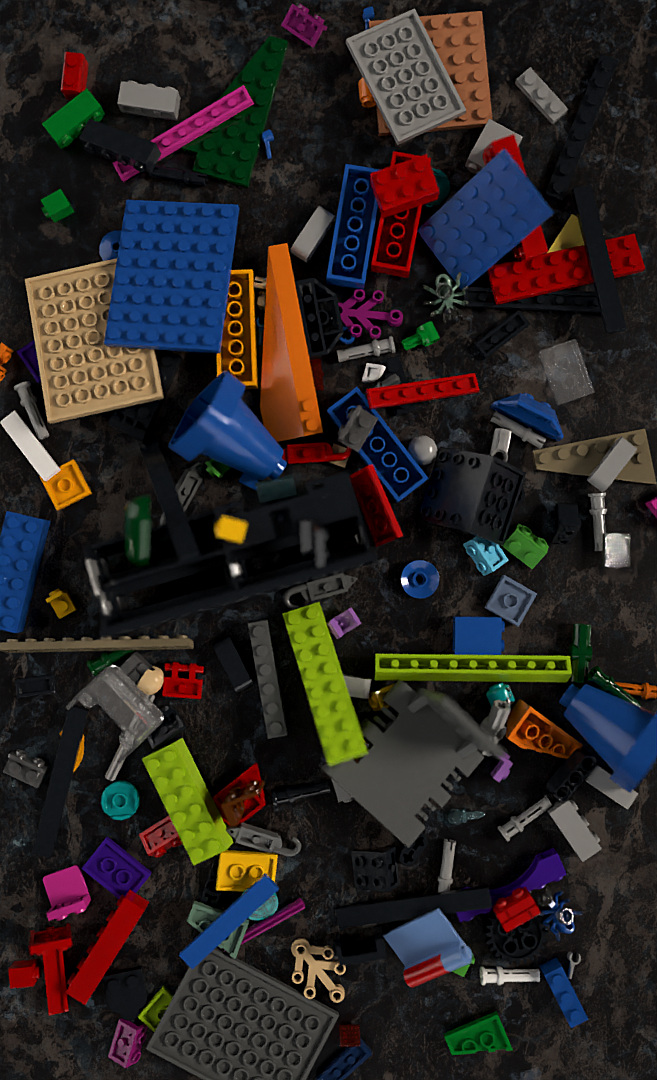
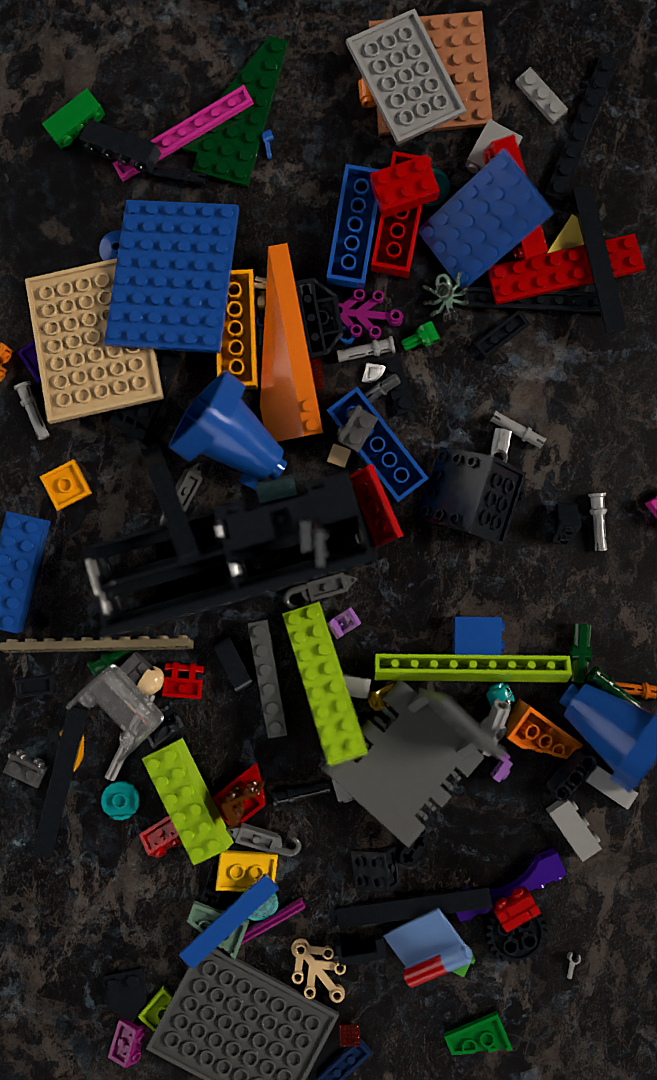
white tile [0,410,61,482] -> none
red brick [8,959,41,989] -> none
red bracket [30,923,72,1016] -> none
green brick [41,189,75,223] -> none
dark pink bracket [43,865,91,921] -> none
yellow bracket [45,588,78,619] -> none
red brick [61,52,88,100] -> none
red brick [65,890,149,1005] -> none
dark purple plate [81,836,152,899] -> none
light grey brick [117,81,180,121] -> none
dark green brick [125,496,150,568] -> none
bright green bracket [205,459,231,478] -> none
yellow brick [215,516,248,544] -> none
magenta bracket [281,3,328,48] -> none
red plate [282,442,352,464] -> none
light grey beam [290,206,336,263] -> none
blue hand [363,6,375,30] -> none
red tile [365,373,480,410] -> none
blue dish [401,560,439,599] -> none
light grey hair [408,435,438,466] -> none
light grey pin [437,839,456,893] -> none
clear light blue bar [448,809,485,825] -> none
medium azure bracket [463,536,509,576] -> none
white pin [480,966,540,985] -> none
sand blue plate [484,575,537,627] -> none
blue wedge [490,393,564,442] -> none
light grey pin [497,796,553,842] -> none
bright green bracket [502,524,549,569] -> none
dark tan wing [531,429,657,485] -> none
animal [536,887,583,941] -> none
clear tile [538,339,594,406] -> none
blue brick [540,957,588,1028] -> none
light grey beam [587,437,637,492] -> none
clear smoke piece [603,532,630,569] -> none

